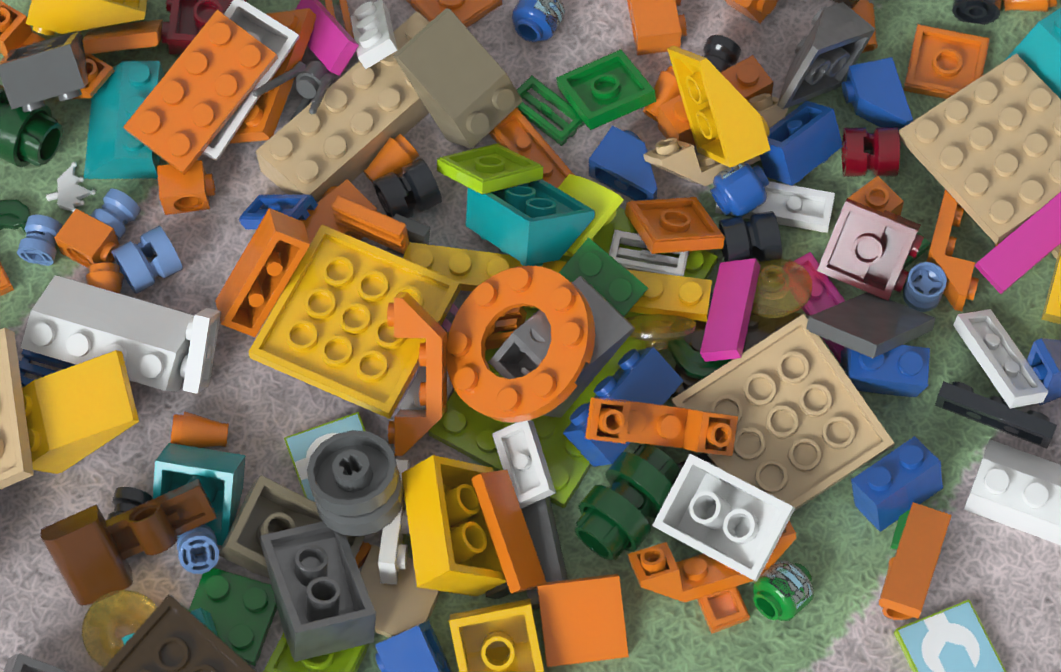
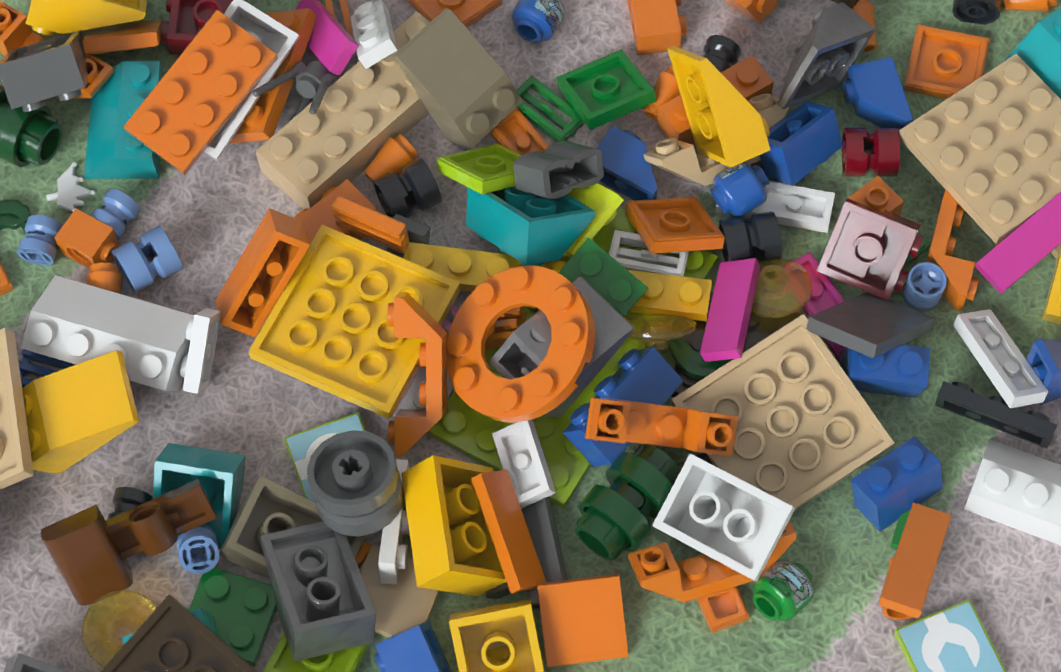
orange brick [157,160,216,215] -> none
orange cone [171,411,229,448] -> none
blue tile [239,195,318,229] -> none
none -> dark grey brick [513,141,604,199]

